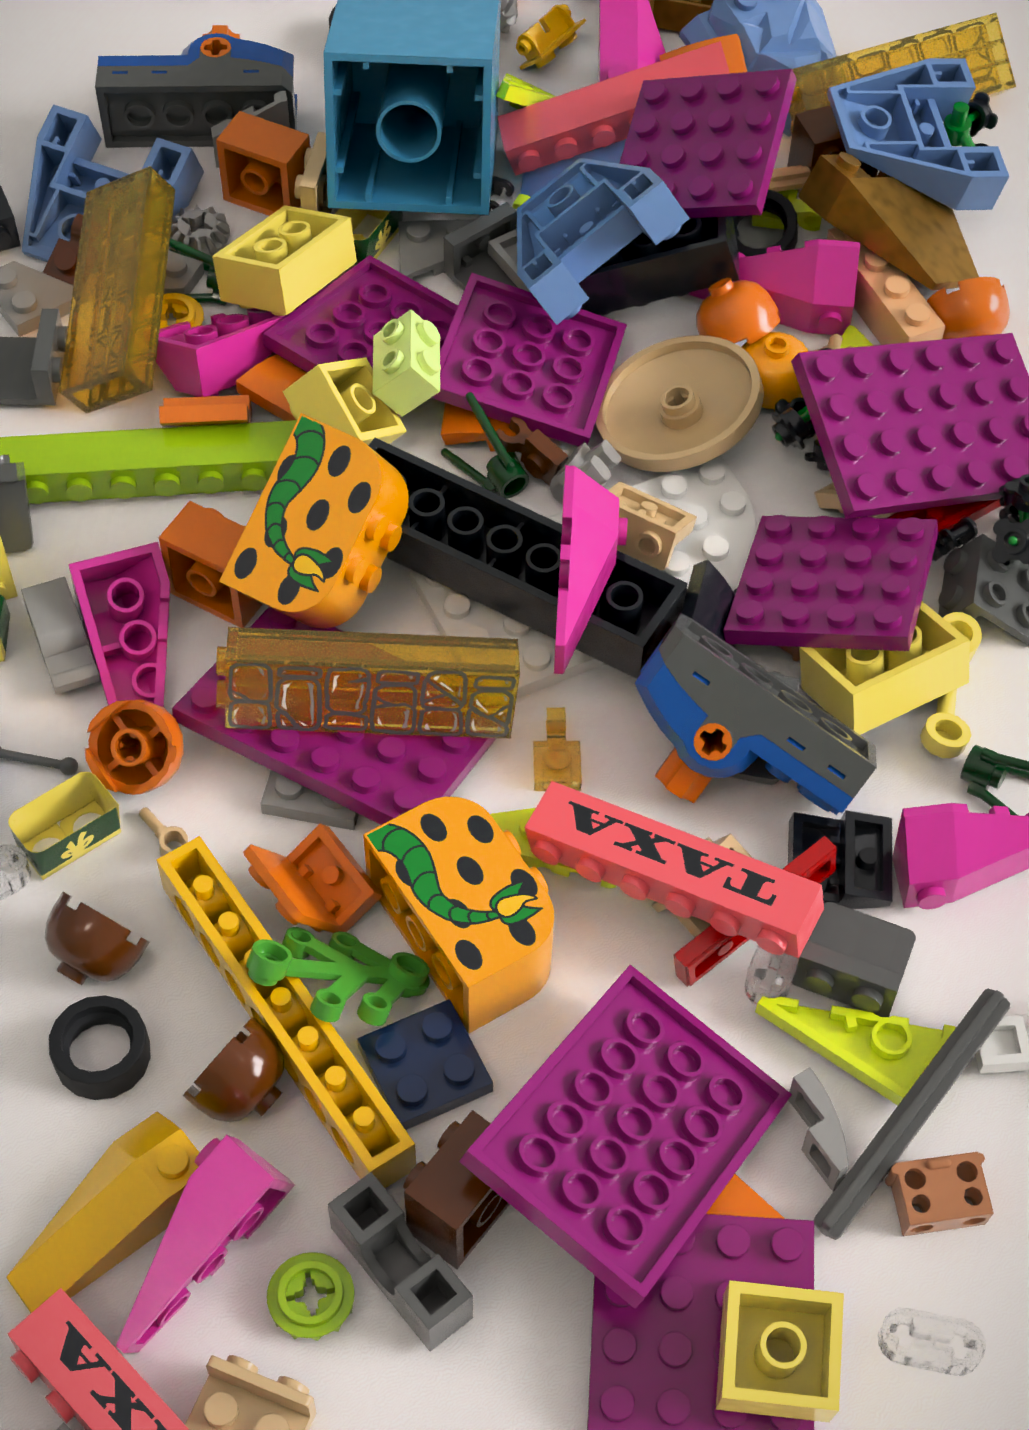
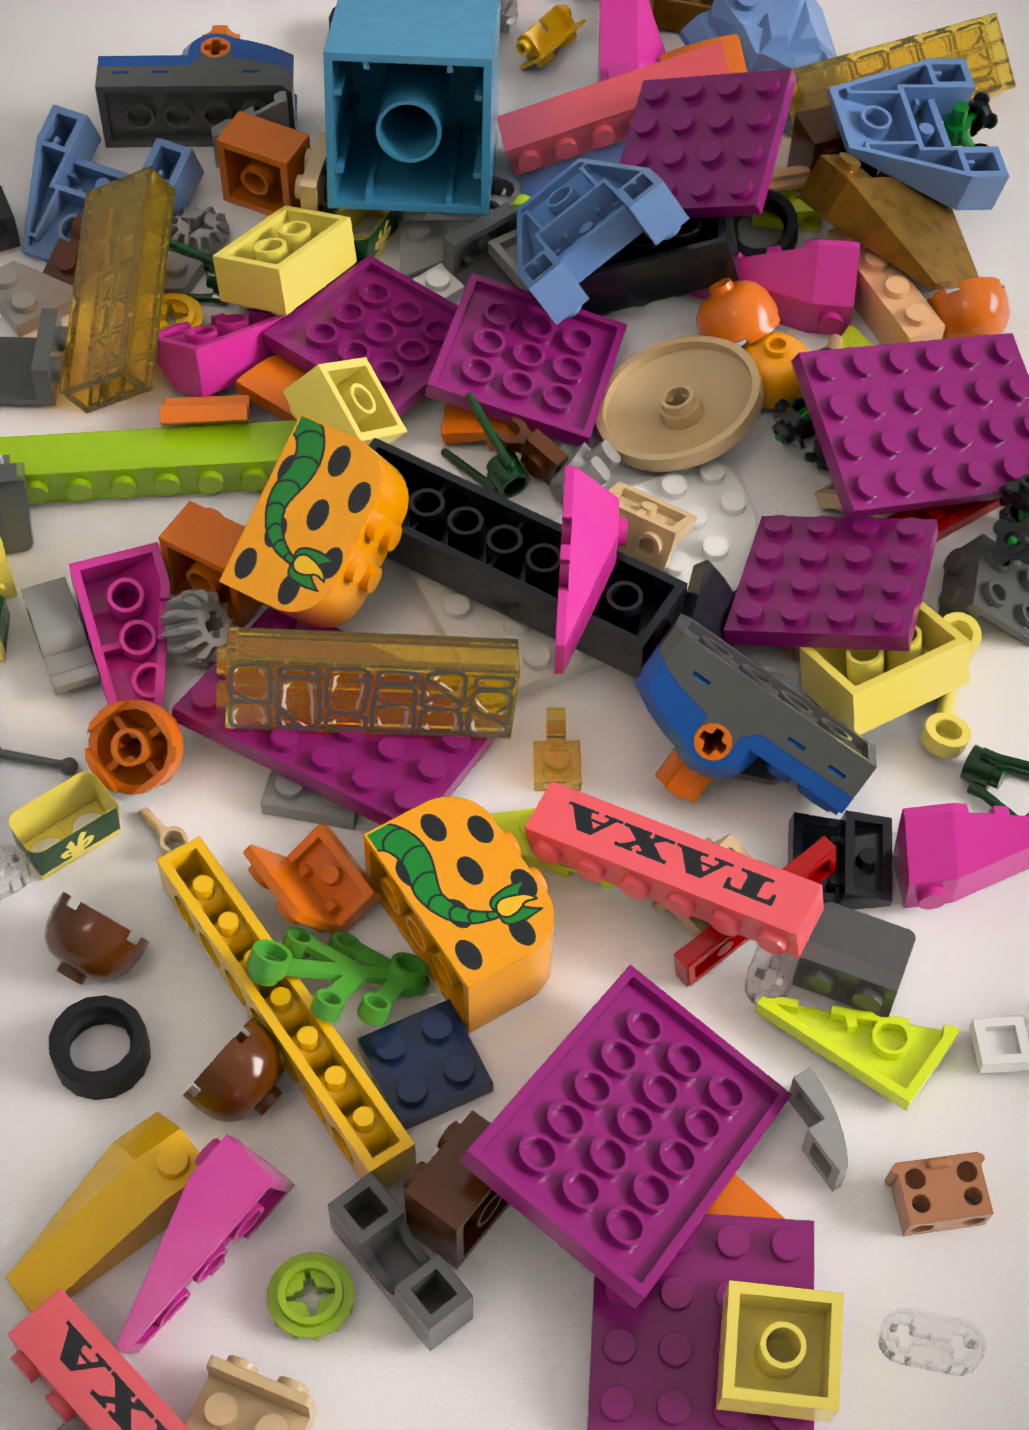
yellowish green brick [372,310,441,417] -> none
neon yellow wing [496,73,556,109] -> none
dark grey axle [813,988,1010,1240] -> none
black piece [932,517,978,562] -> none
none -> light grey gear [159,588,235,667]
none -> white plate [412,263,465,303]

